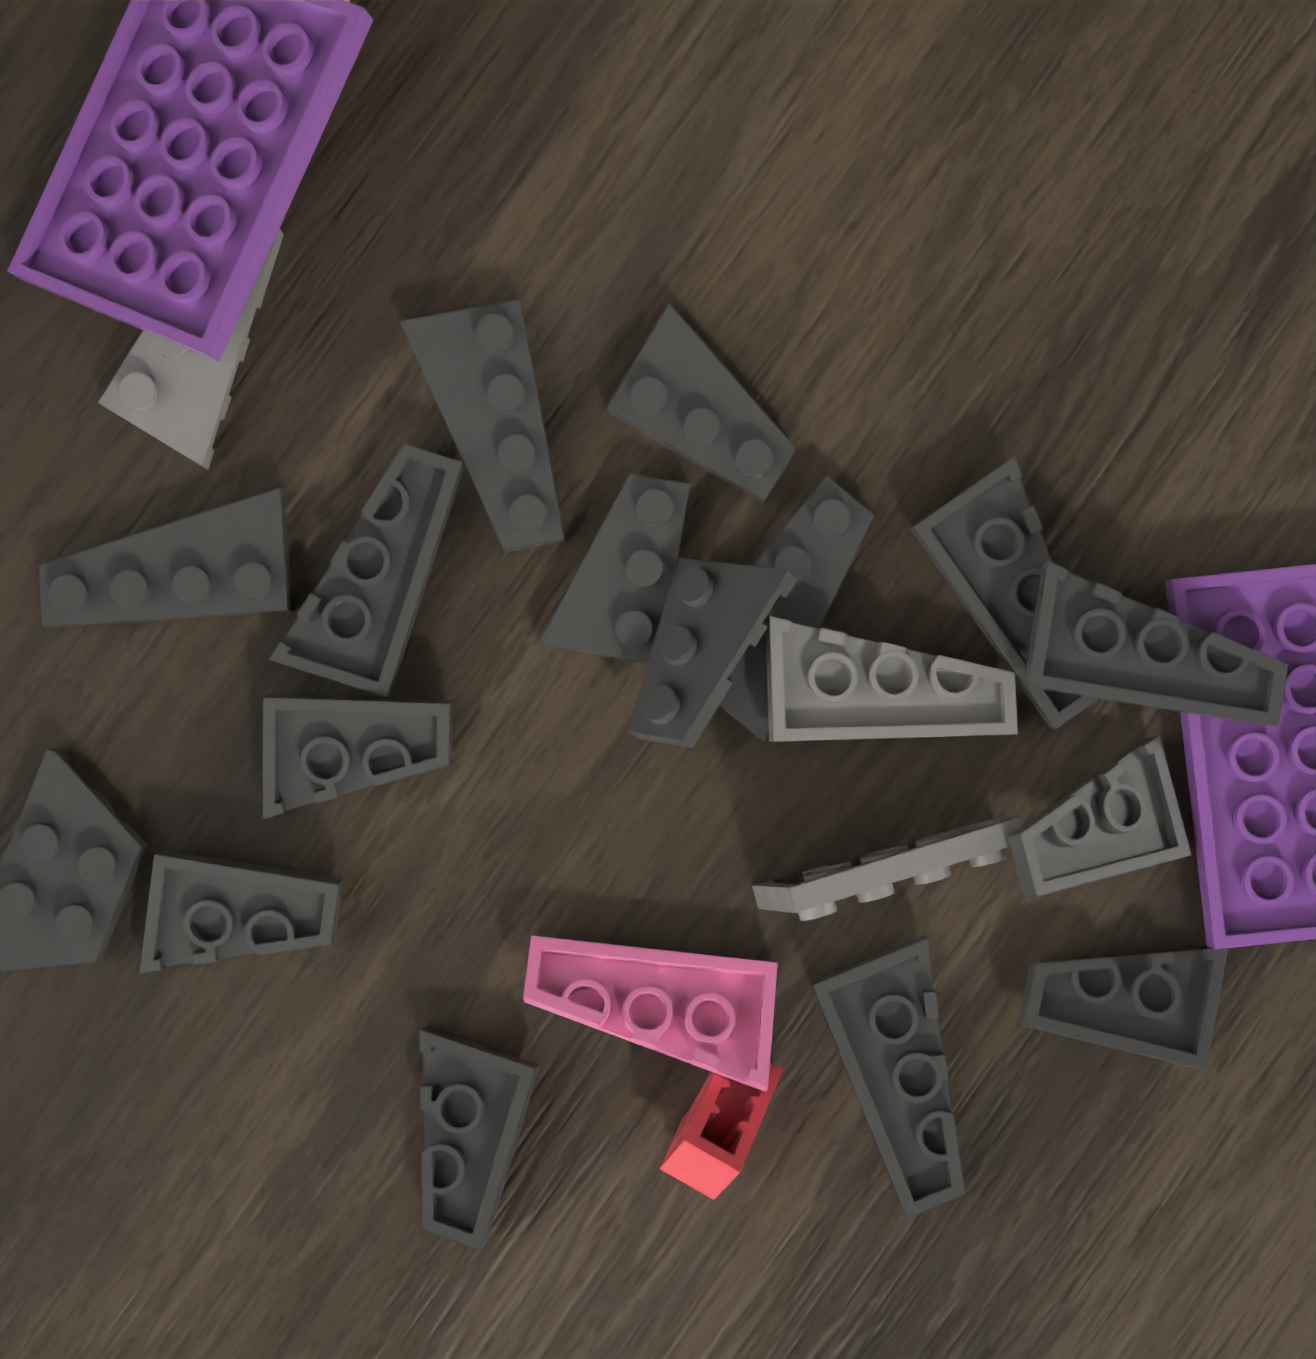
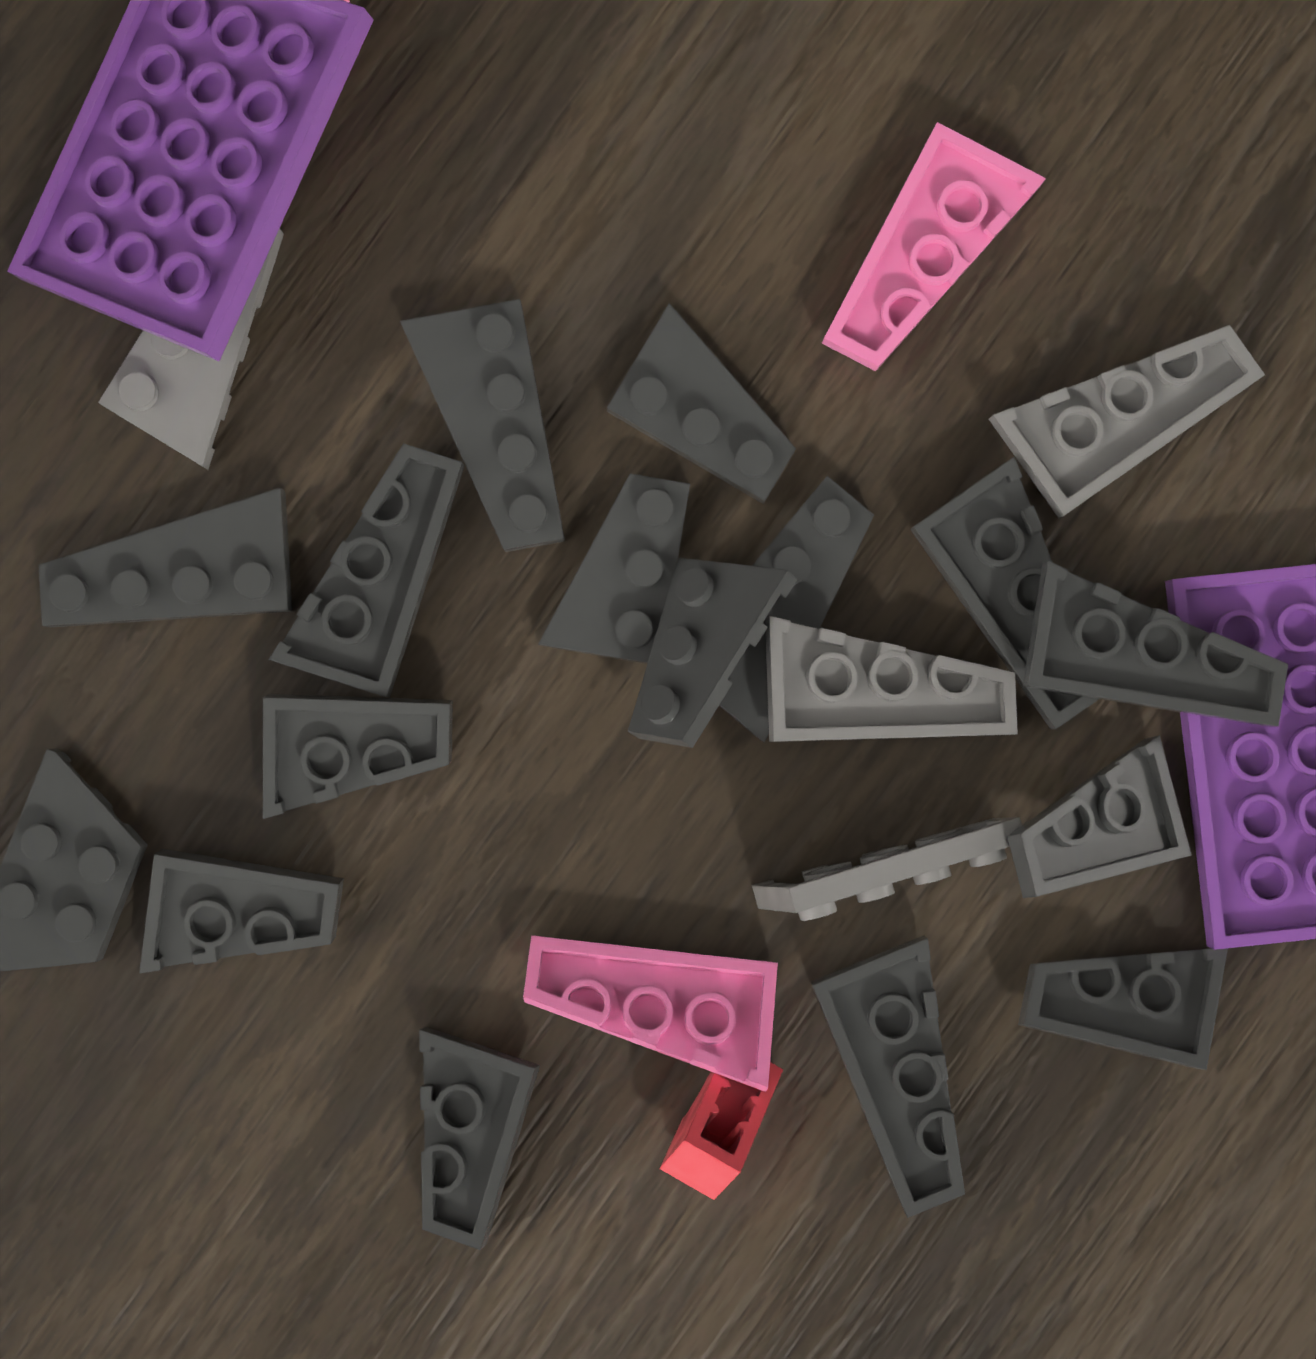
none -> bright pink wing [822,122,1046,371]
none -> light grey wing [989,325,1265,518]

